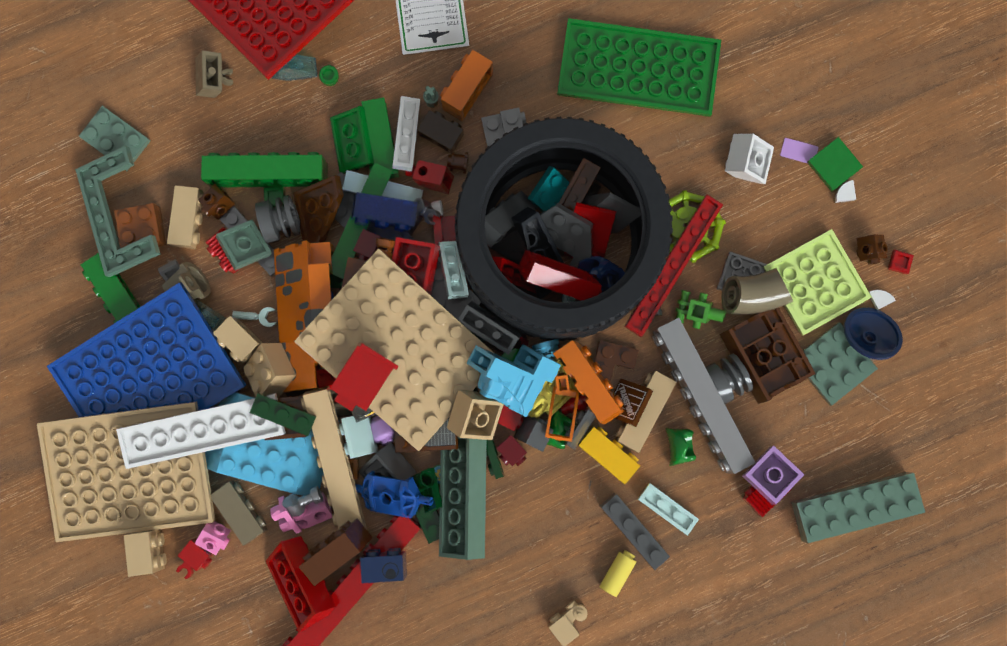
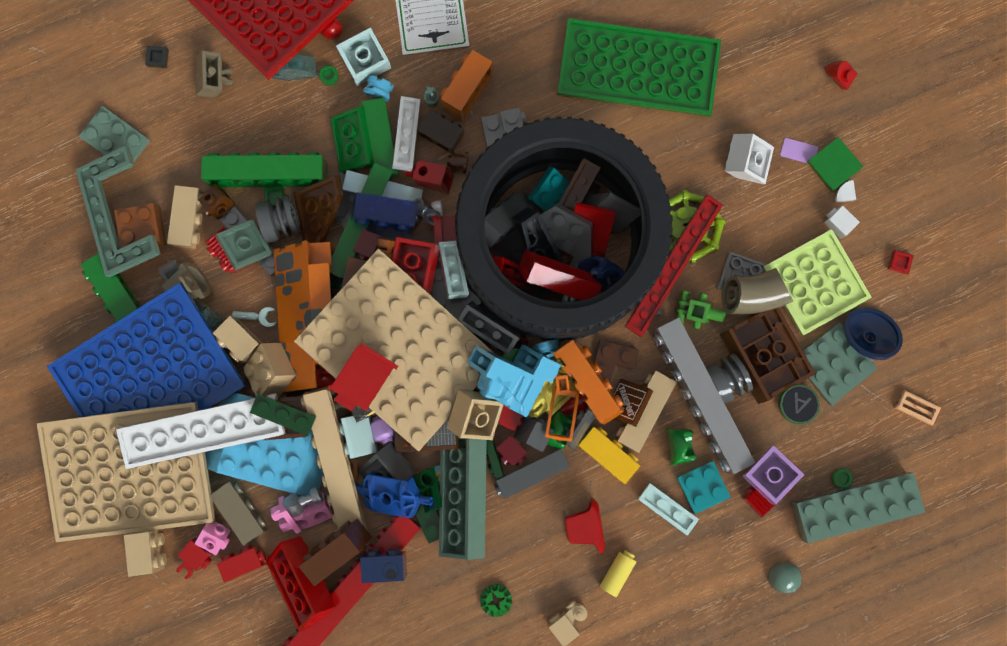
dark grey brick [600,493,670,570] -> none
reddish brown brick [856,234,888,265] -> none
white tile [869,290,896,310] -> none
none -> pearl dark grey plate [145,46,169,68]
none -> red brick [217,545,266,583]
none -> red piece [320,18,343,40]
none -> light aqua brick [336,28,391,86]
none -> medium azure wheel [363,76,394,102]
none -> green gear [480,584,512,617]
none -> dark grey brick [494,449,570,499]
none -> red piece [565,497,605,555]
none -> teal plate [676,461,731,514]
none -> sand green hair [768,562,802,593]
none -> black tile [779,385,820,424]
none -> white brick [824,206,860,239]
none -> red plate [825,61,857,90]
none -> green tile [831,468,853,488]
none -> light nougat tile [895,390,941,426]

